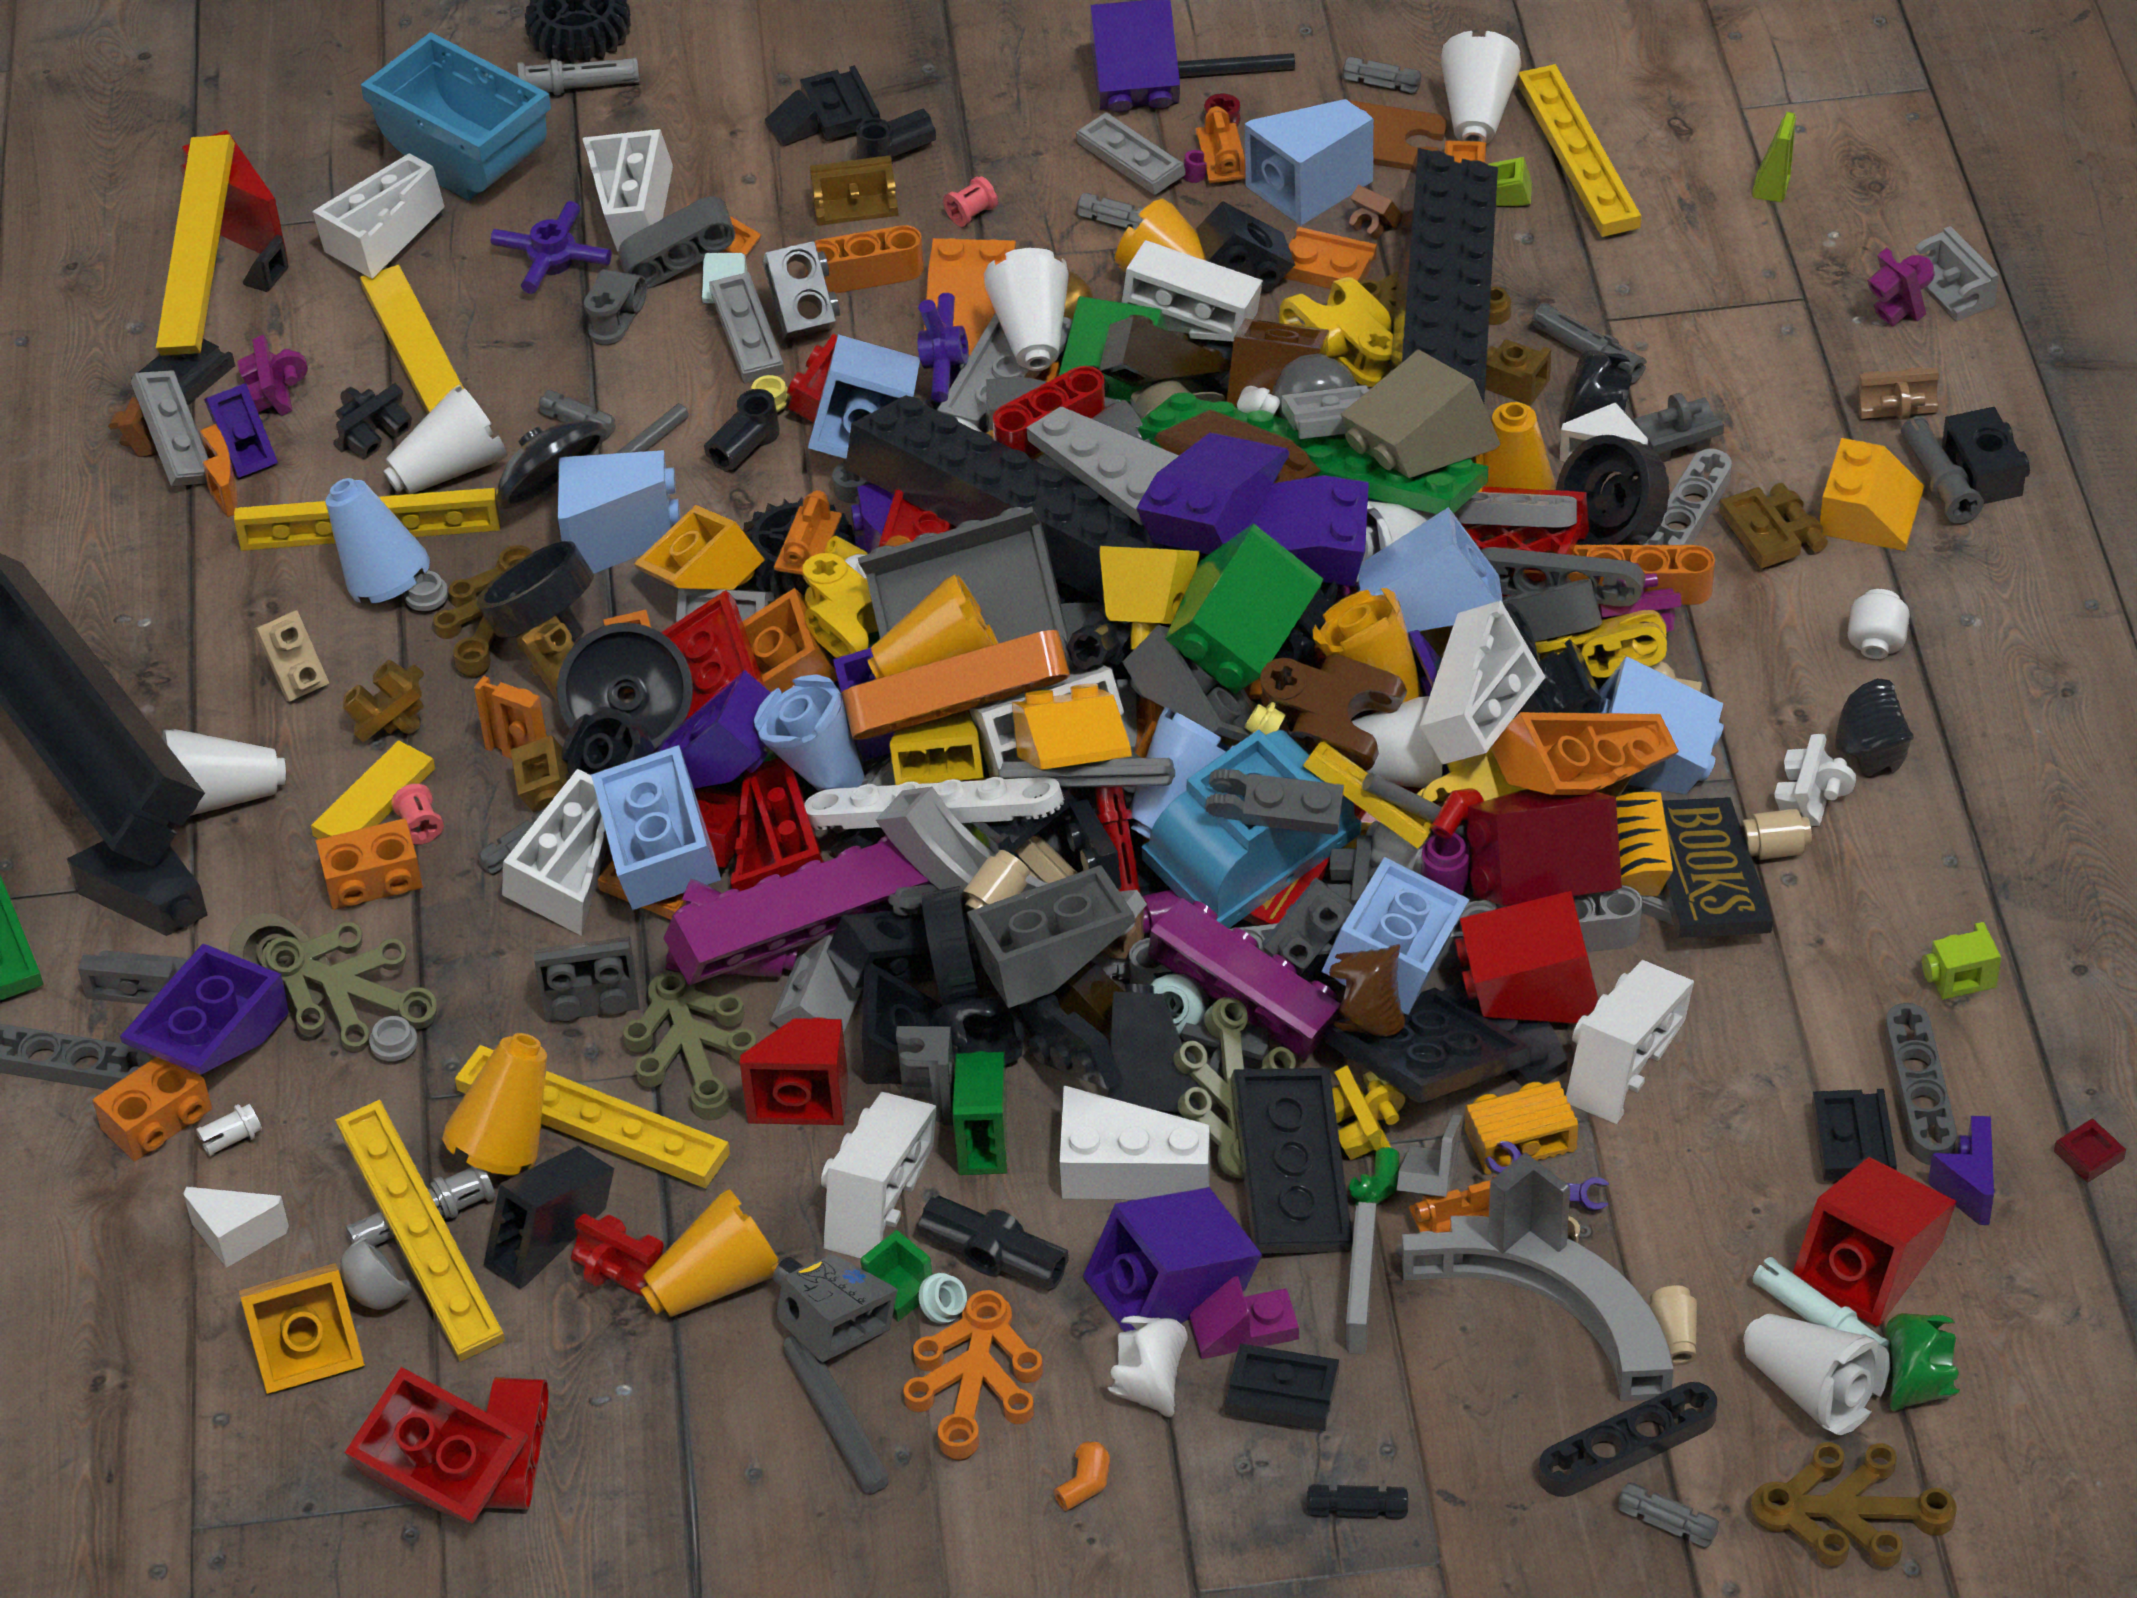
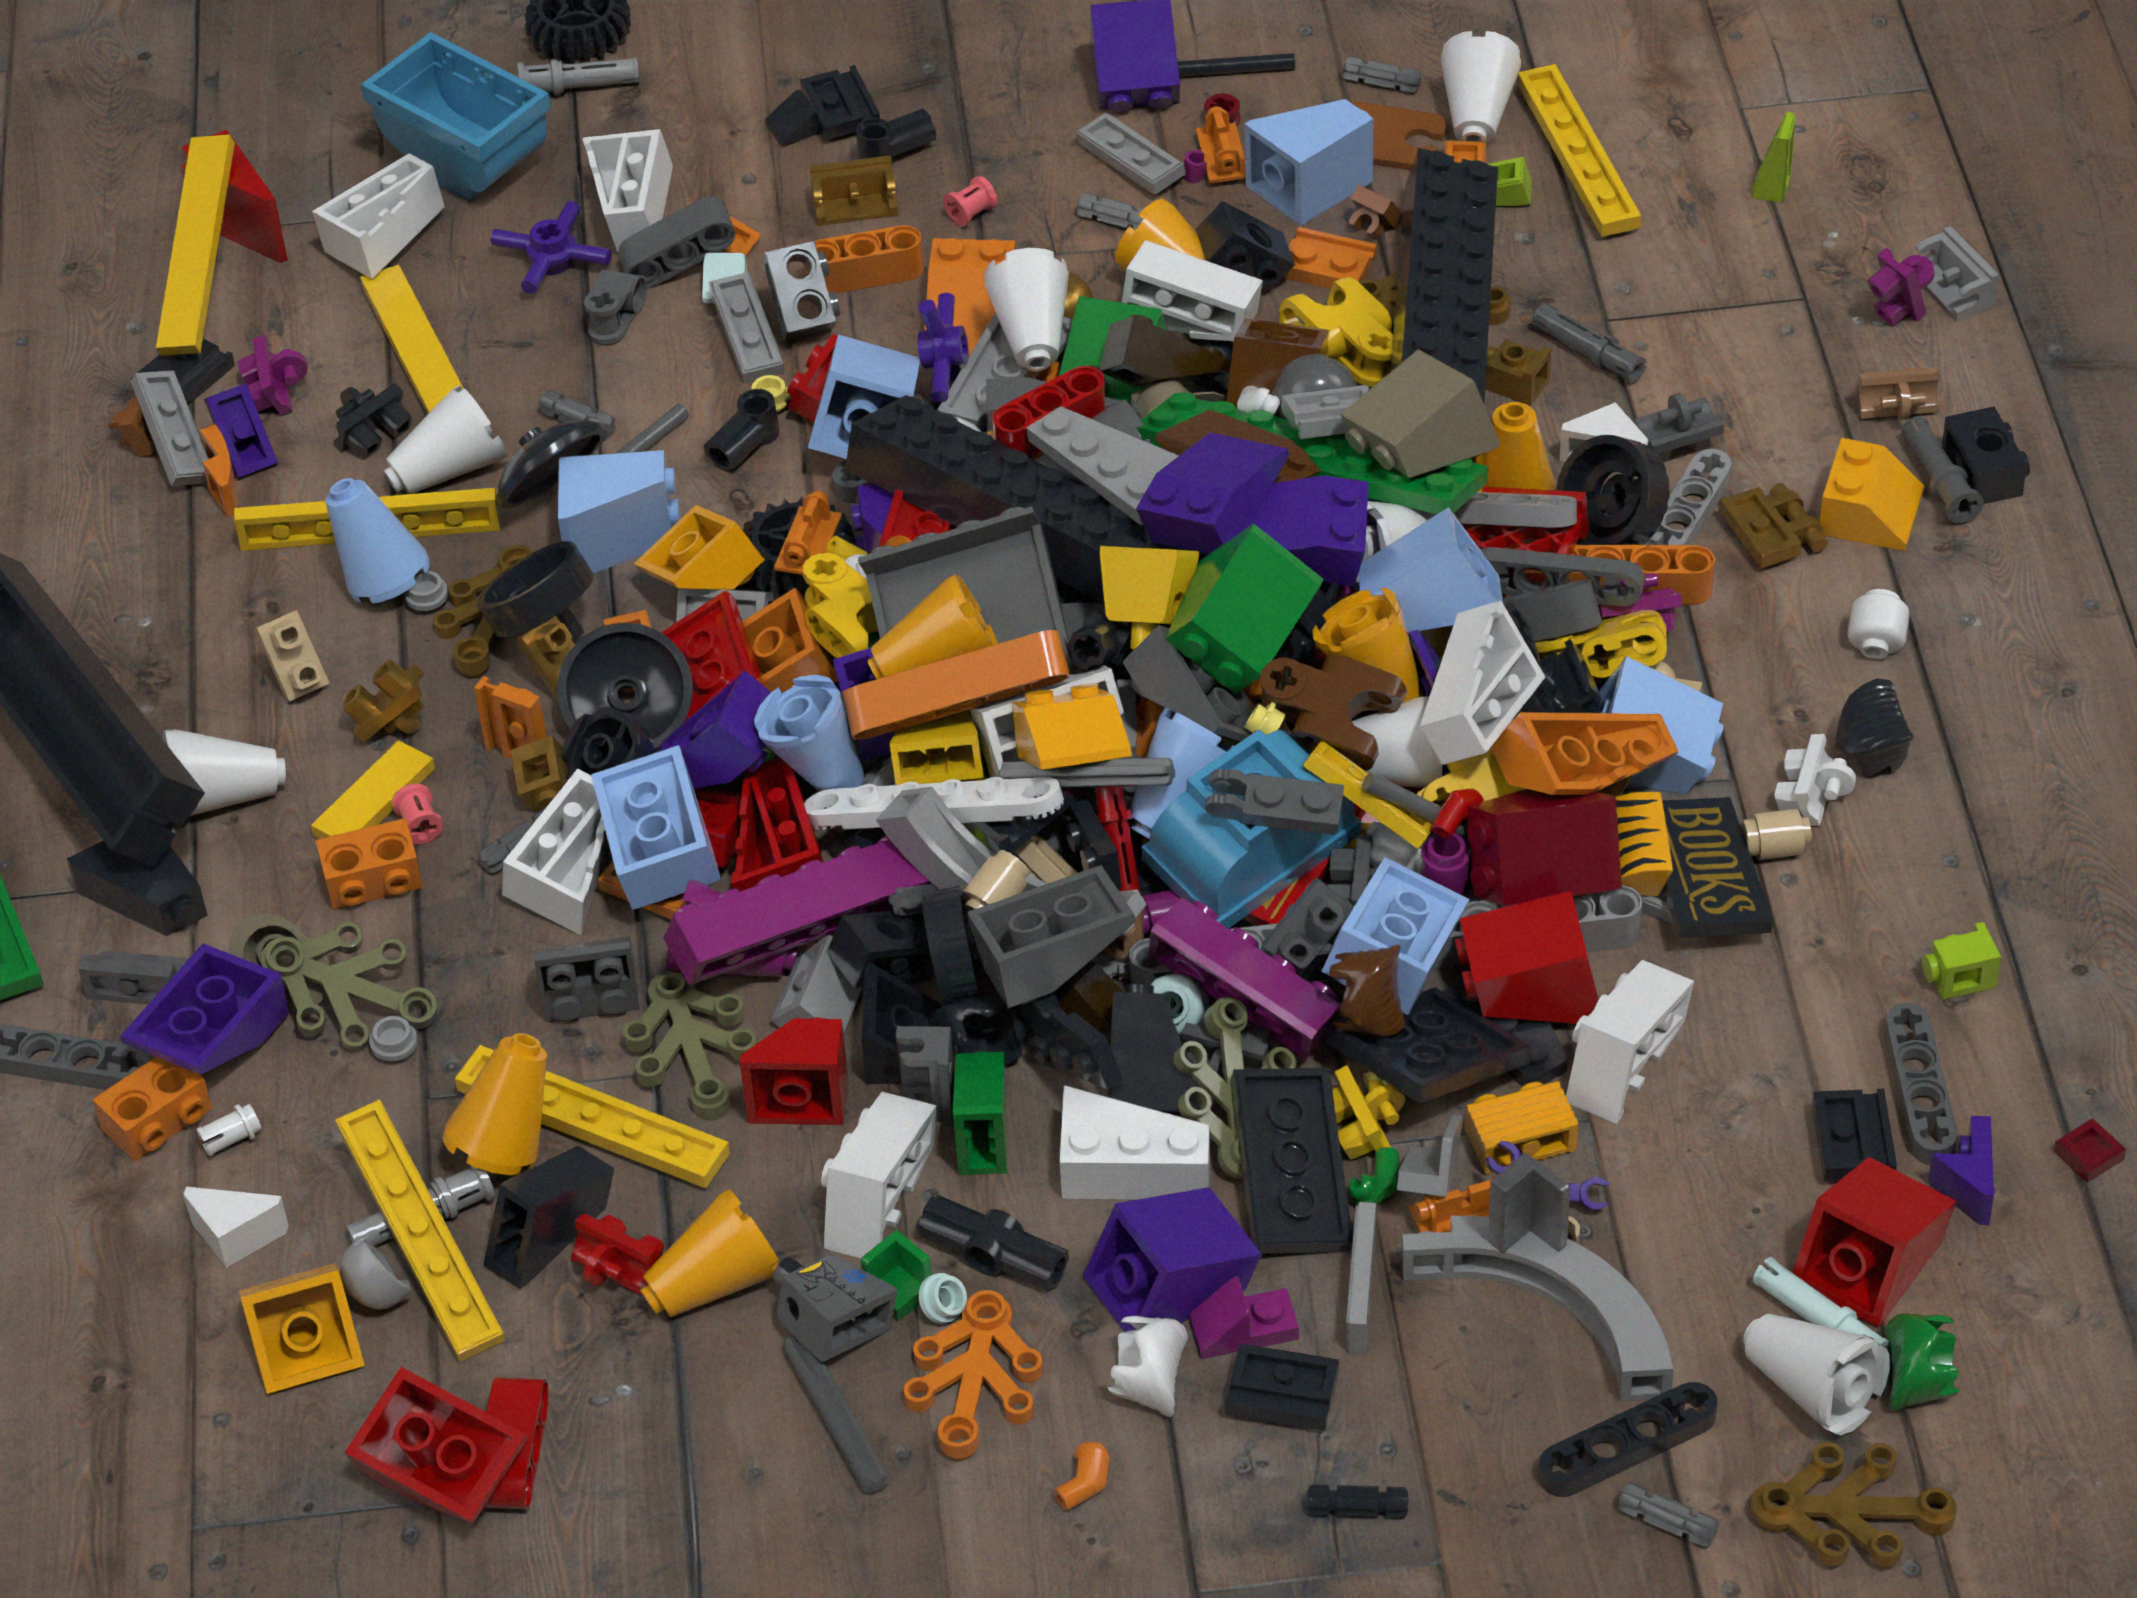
black slope [243,235,289,292] -> none
black hair [1565,350,1632,423] -> none
tan cone [1649,1285,1697,1365] -> none

